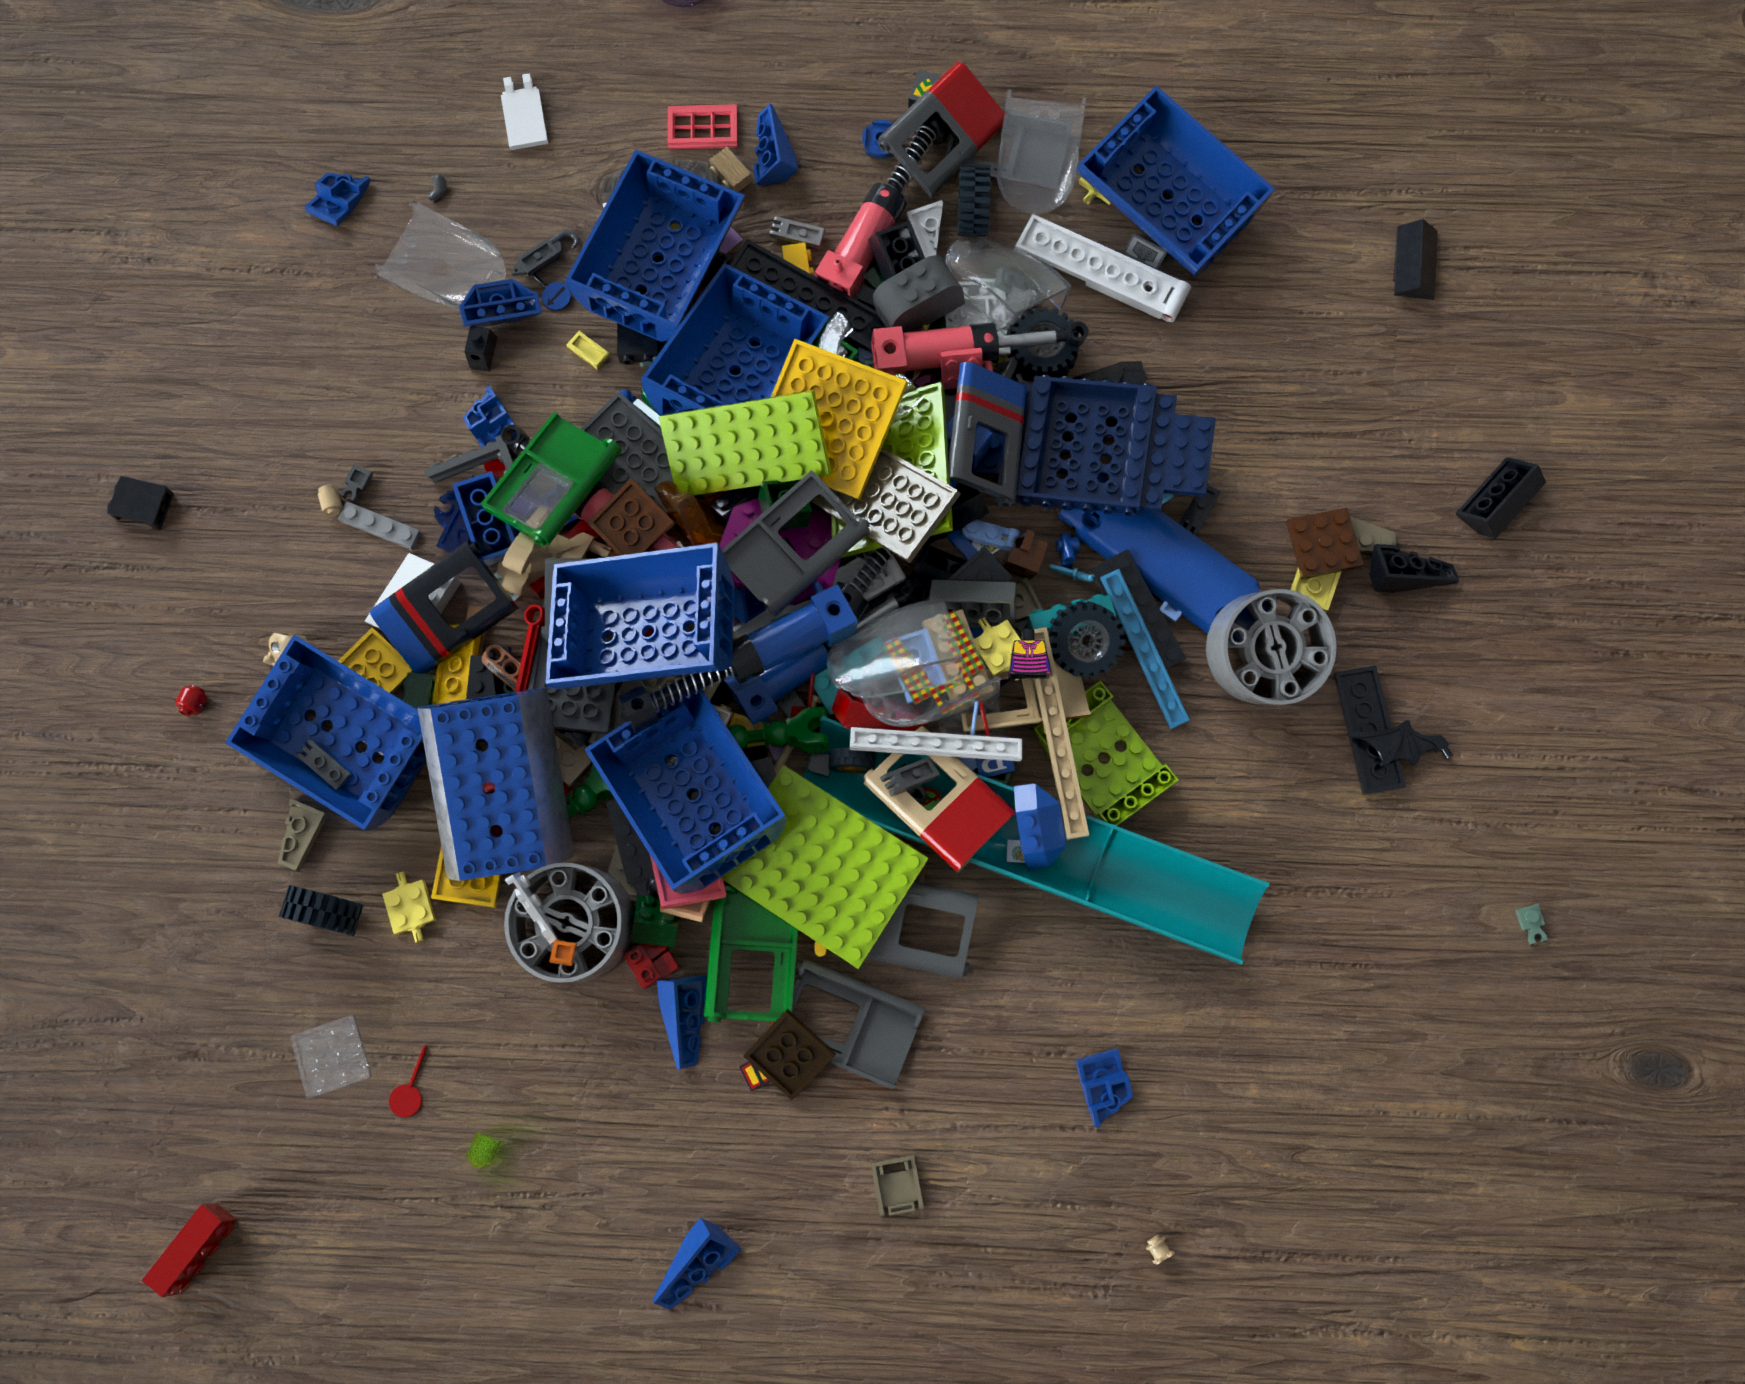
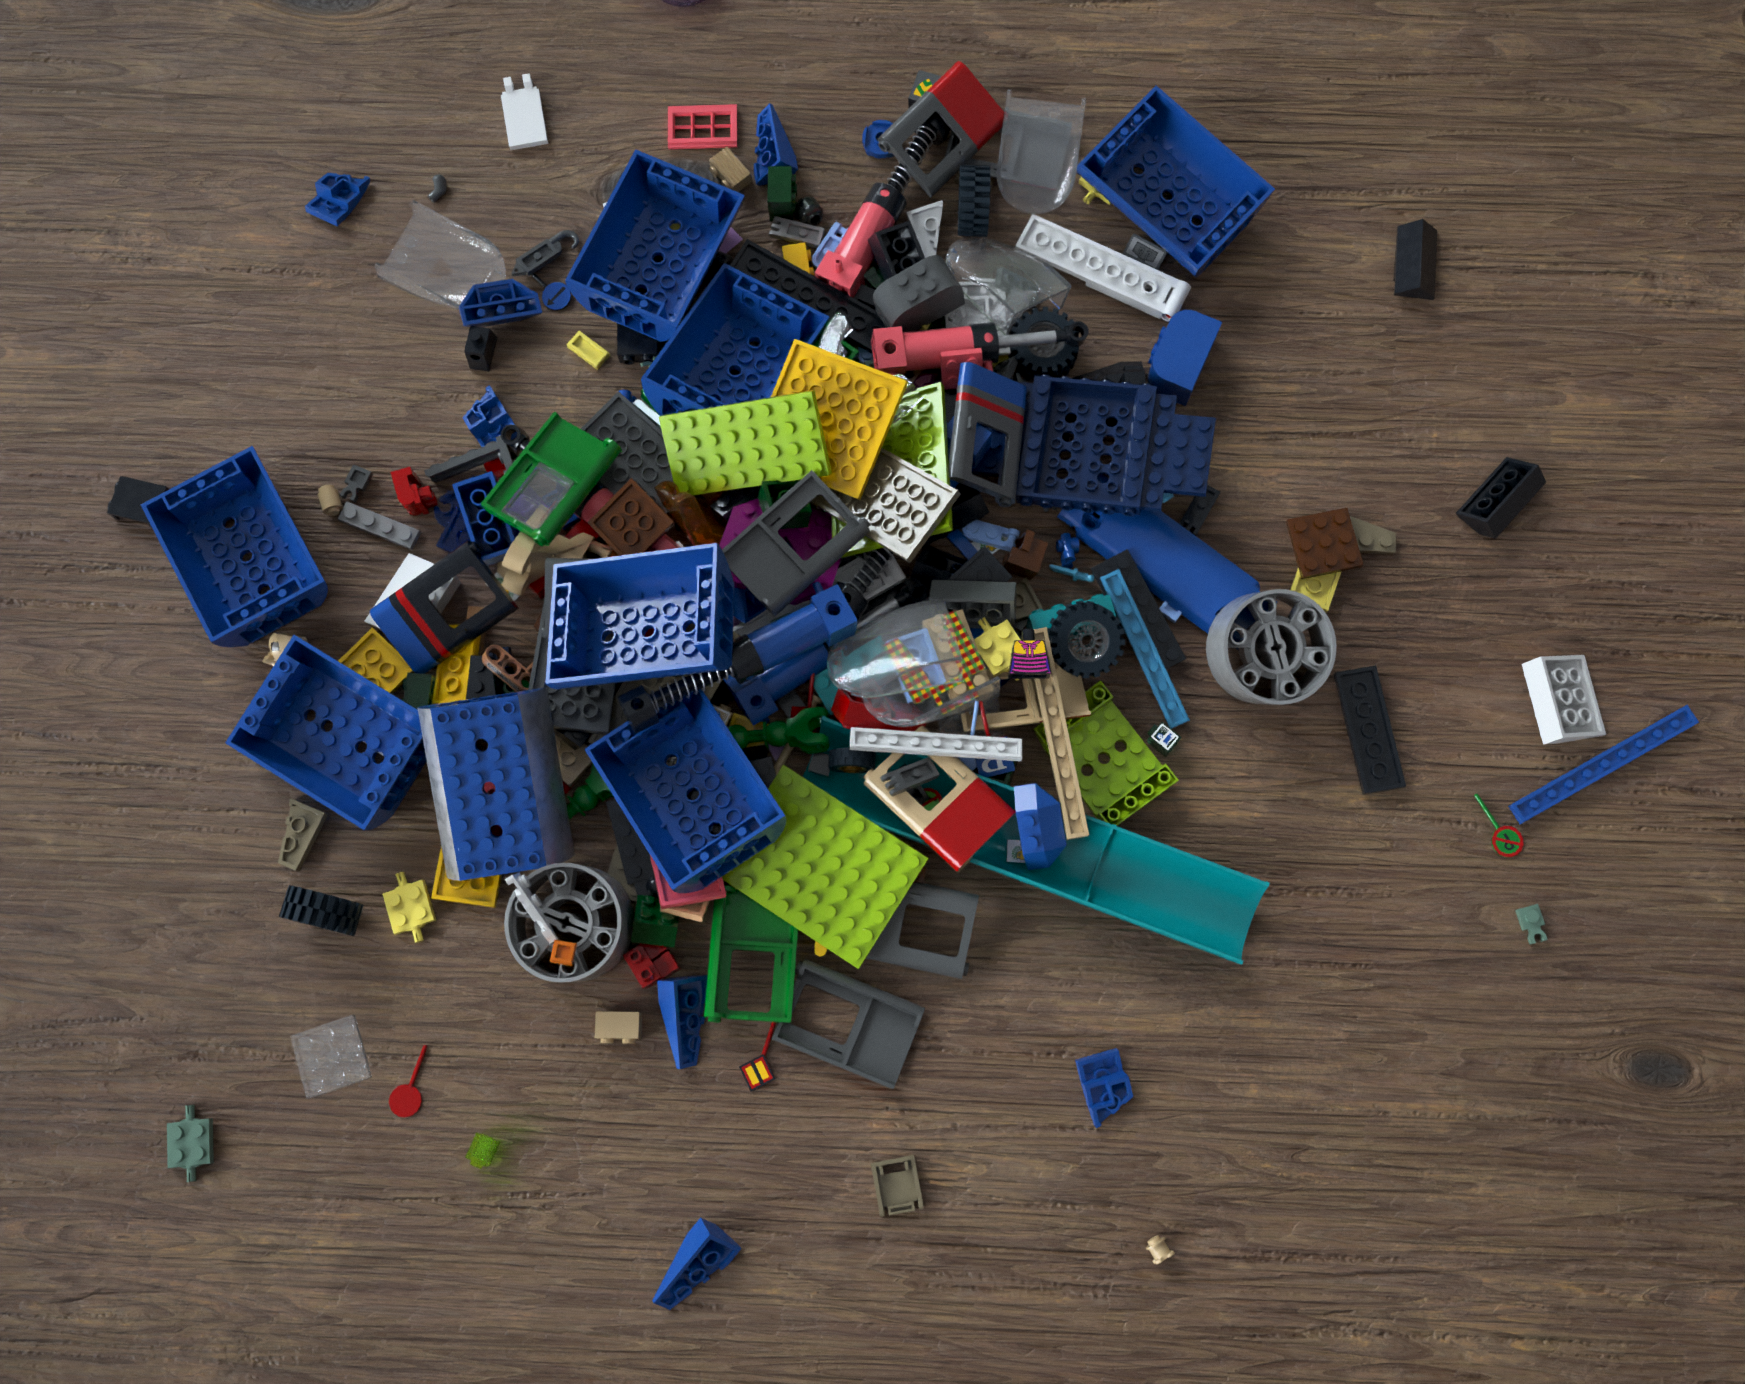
red brick [141,1203,237,1297] -> none
red head [175,685,207,717] -> none
dark grey hinge [296,739,353,791] -> none
red piece [515,604,545,692] -> none
dark brown plate [743,1009,836,1101] -> none
black animal [1347,720,1453,766] -> none
black wedge [1370,544,1459,593] -> none
none -> blue slope [141,446,328,647]
none -> sand green plate [167,1105,214,1182]
none -> red hips [390,467,438,516]
none -> tan brick [595,1011,642,1044]
none -> dark green brick [767,166,797,221]
none -> pearl dark grey head [795,197,823,226]
none -> light blue plate [812,221,848,269]
none -> brick [1146,722,1182,757]
none -> blue brick [1147,310,1222,406]
none -> piece [1474,794,1523,857]
none -> blue plate [1508,705,1699,824]
none -> white slope [1522,655,1606,745]

